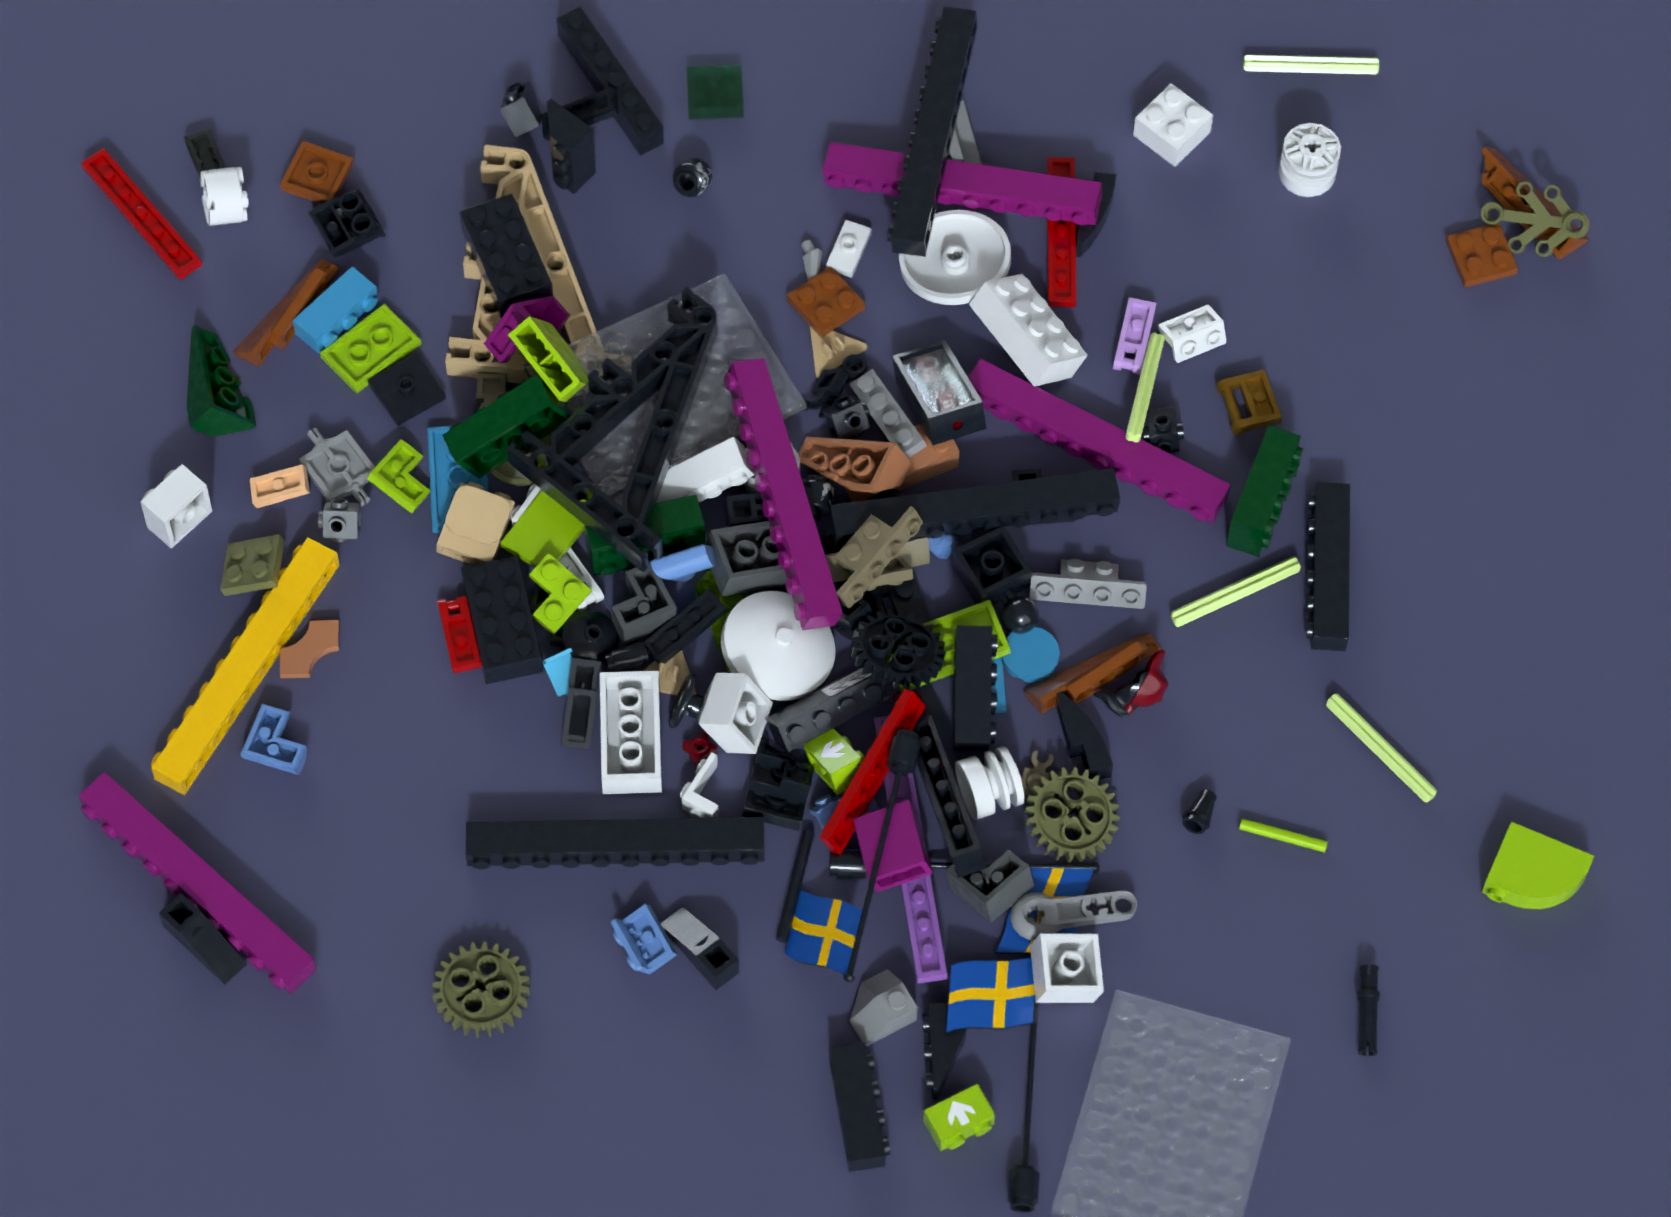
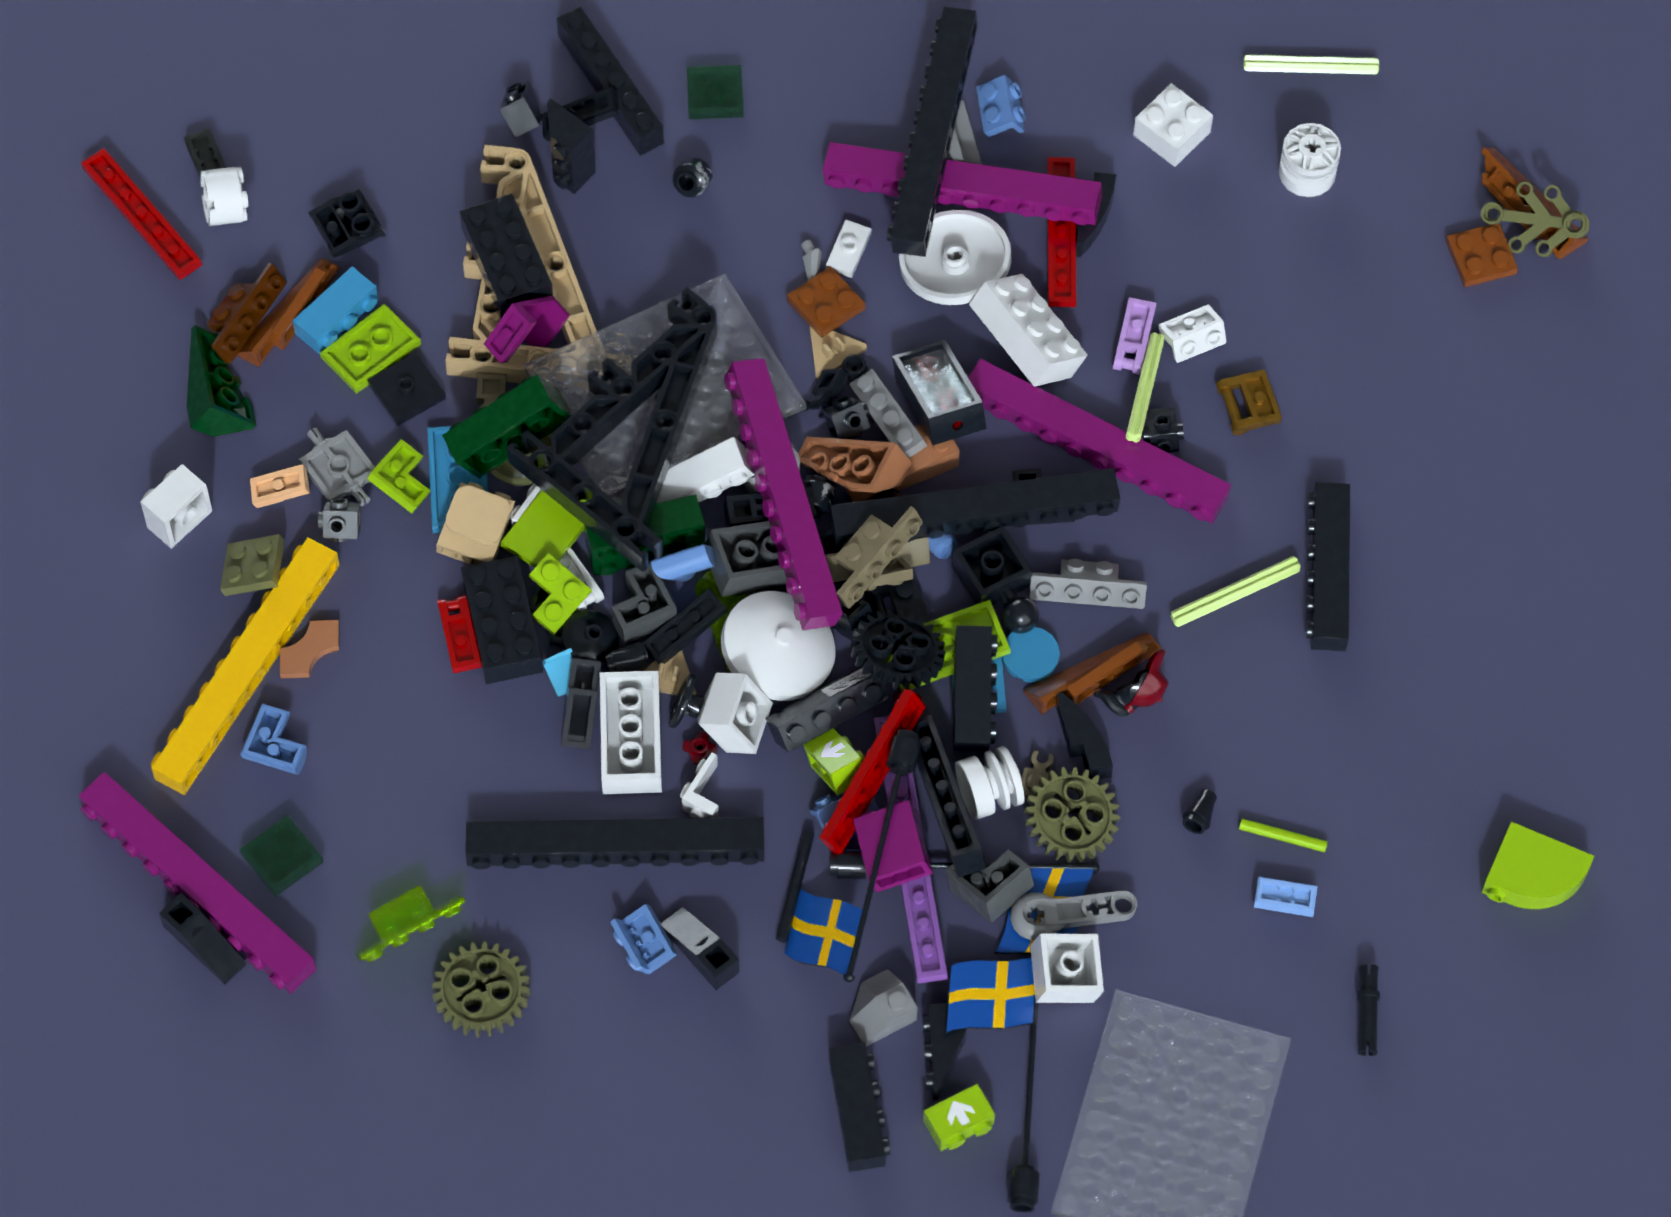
dark orange plate [280,141,354,204] -> none
lime brick [508,316,589,402] -> none
black slope [742,737,814,831] -> none
dark green brick [1226,425,1304,557] -> none
yellowish green axle [1326,693,1437,803] -> none
none -> reddish brown bracket [206,263,286,364]
none -> clear green plate [239,815,324,897]
none -> clear neon green bracket [355,885,466,963]
none -> medium blue bracket [976,75,1026,137]
none -> light blue plate [1254,876,1318,917]

